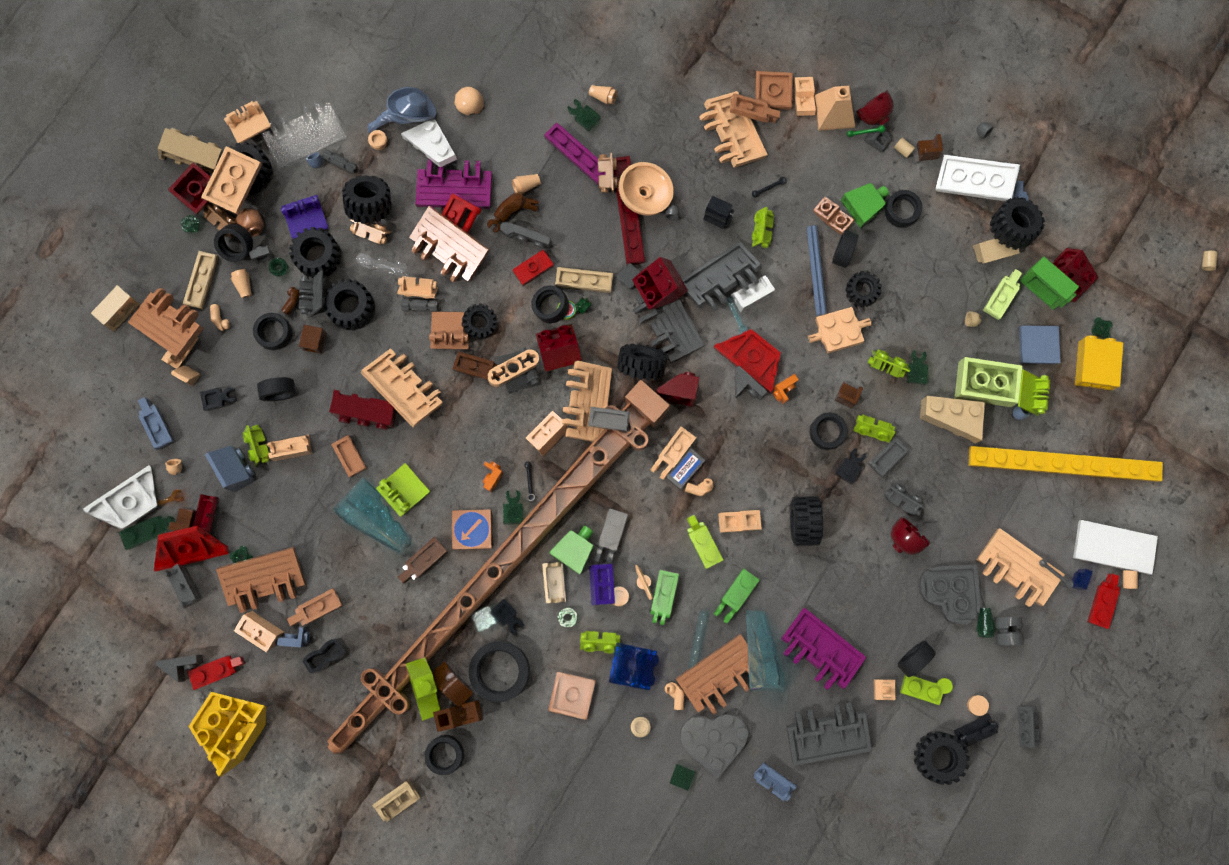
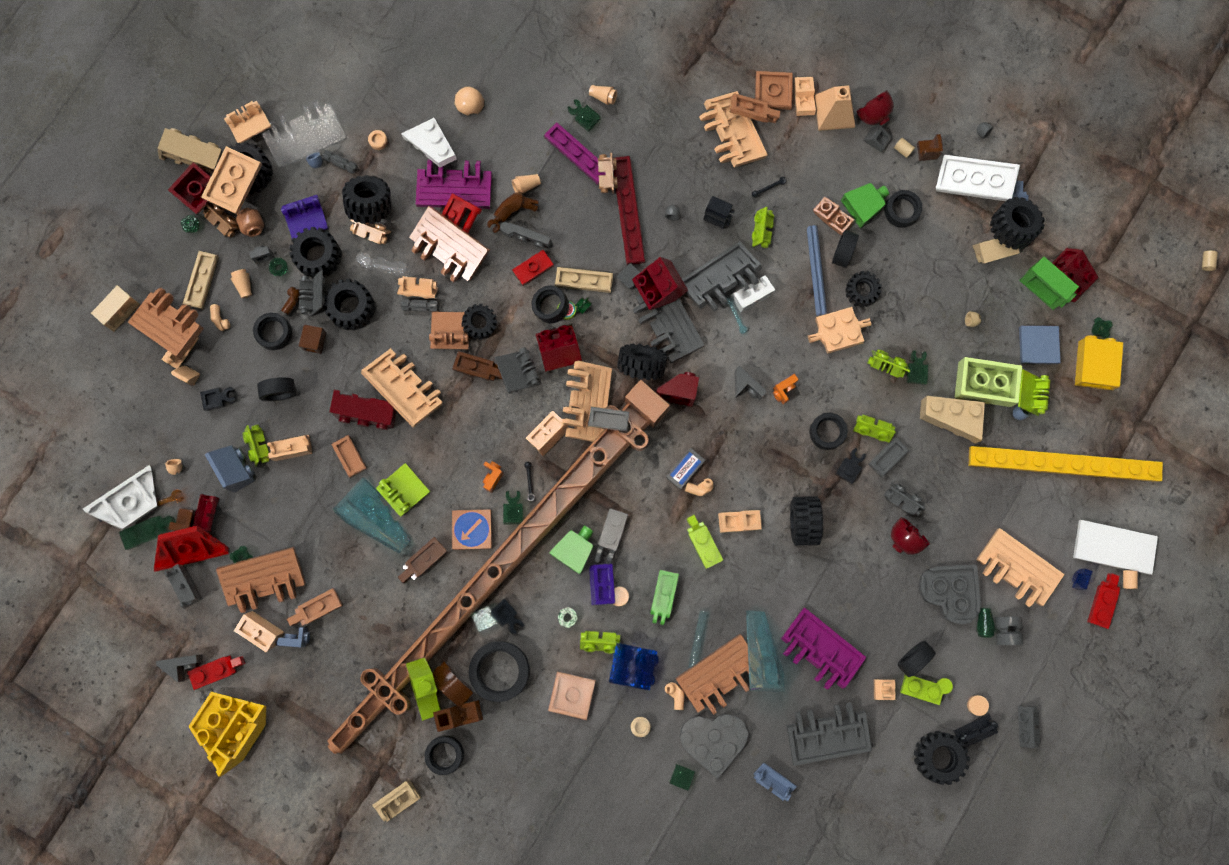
sand blue hinge [138,397,175,450] -> none
black tyre [214,224,253,262] -> none
black brick [302,639,349,673] -> none
sand blue hat [367,87,437,133] -> none
light nougat beam [488,350,539,387] -> none
tan hinge [542,562,566,604] -> none
light nougat dish [619,162,673,216] -> none
light nougat piece [635,565,653,600] -> none
light nougat hinge [651,426,697,480] -> none
red wing [713,329,781,393] -> none
bright green hinge [714,568,759,623] -> none
reddish brown panel [834,382,863,409] -> none
green hinge [847,125,885,137] -> none
yellowish green hinge [983,269,1022,320] -> none
dark grey hinge [1039,559,1074,588] -> none

